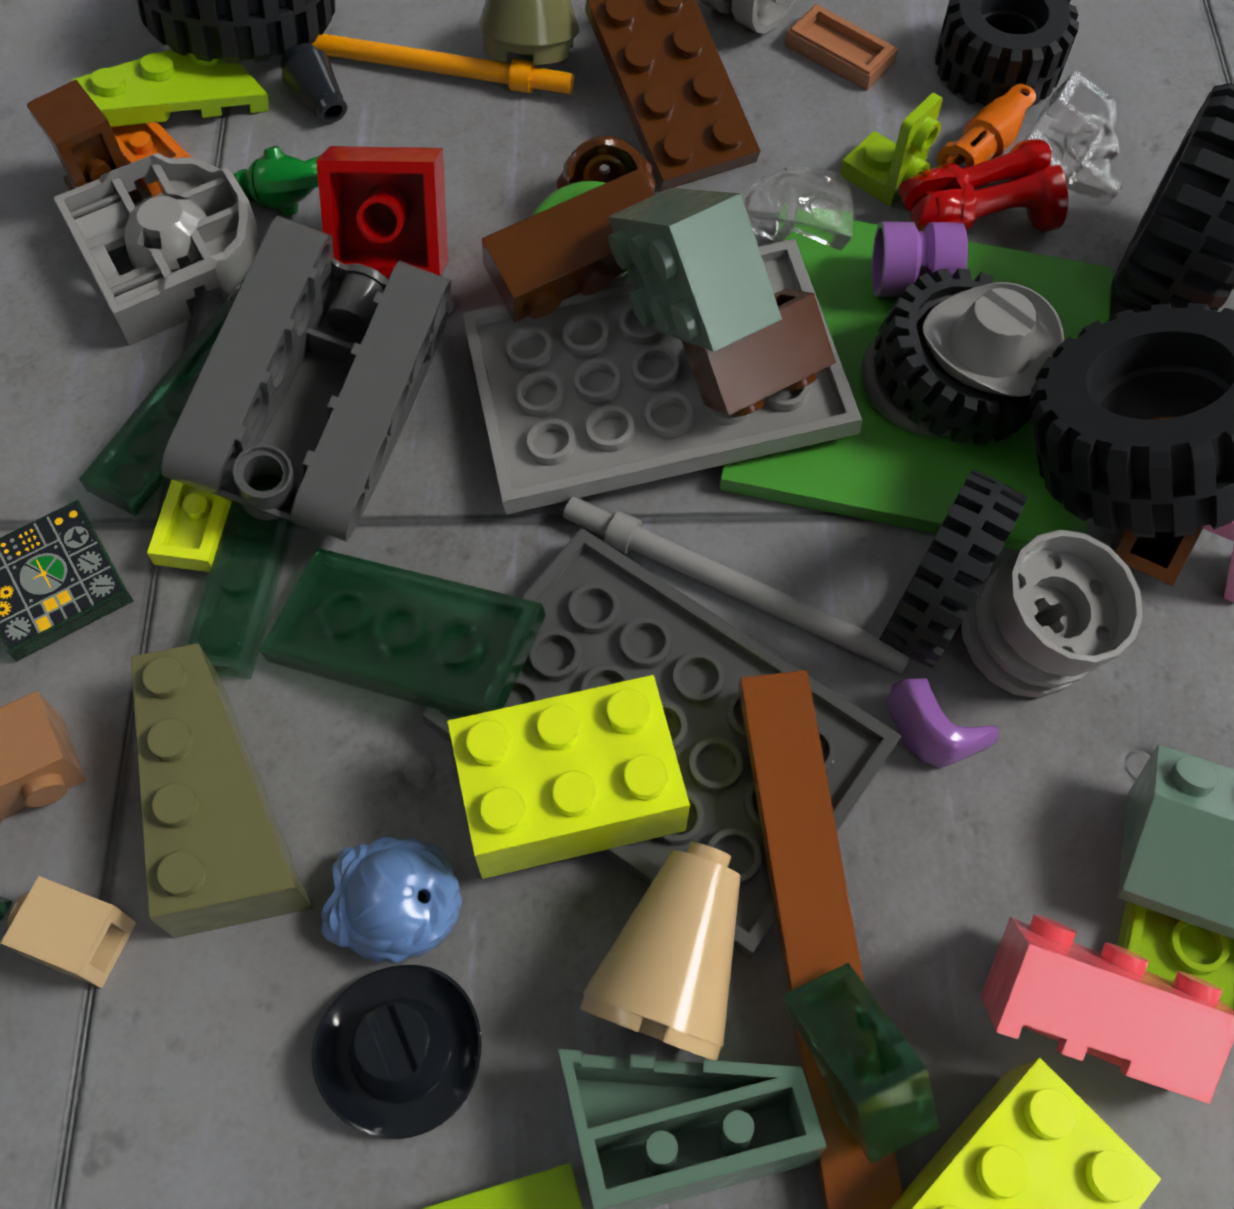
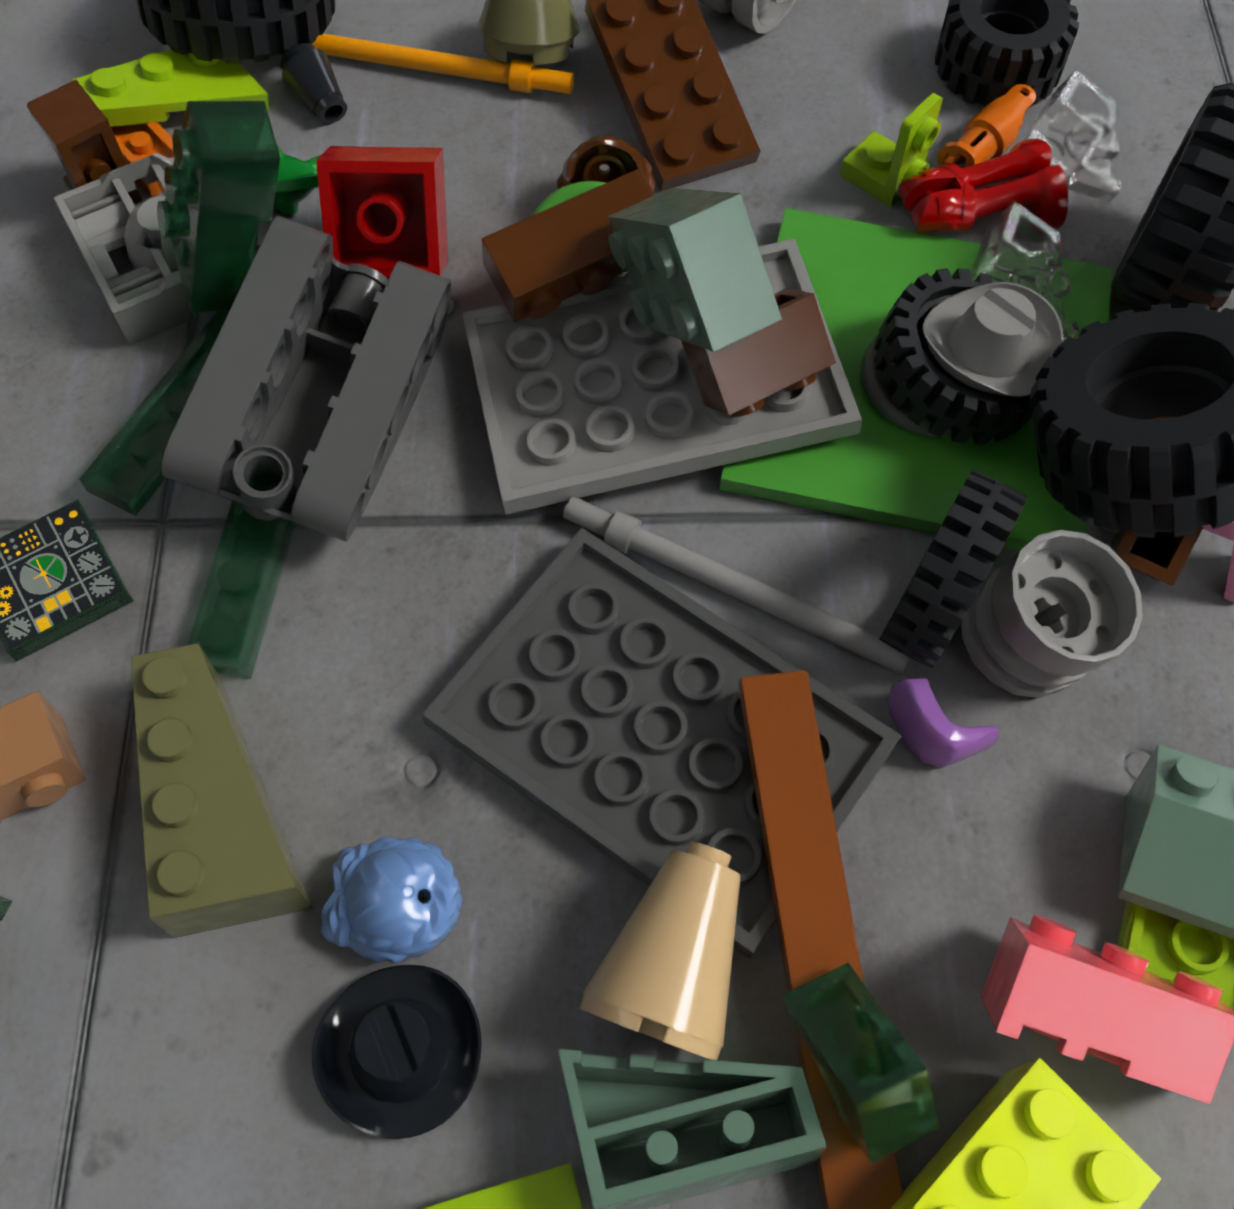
tan brick [1,876,137,988] -> none
neon yellow plate [147,480,236,573] -> none
clear green tile [259,548,546,717] -> none
neon yellow brick [447,675,690,879] -> none
clear brick [742,166,853,251] -> none
nougat tile [785,4,898,91] -> none
medium lavender wheel [872,221,968,298] -> none
none -> clear green wedge [157,101,280,313]
none -> clear slope [971,201,1079,341]

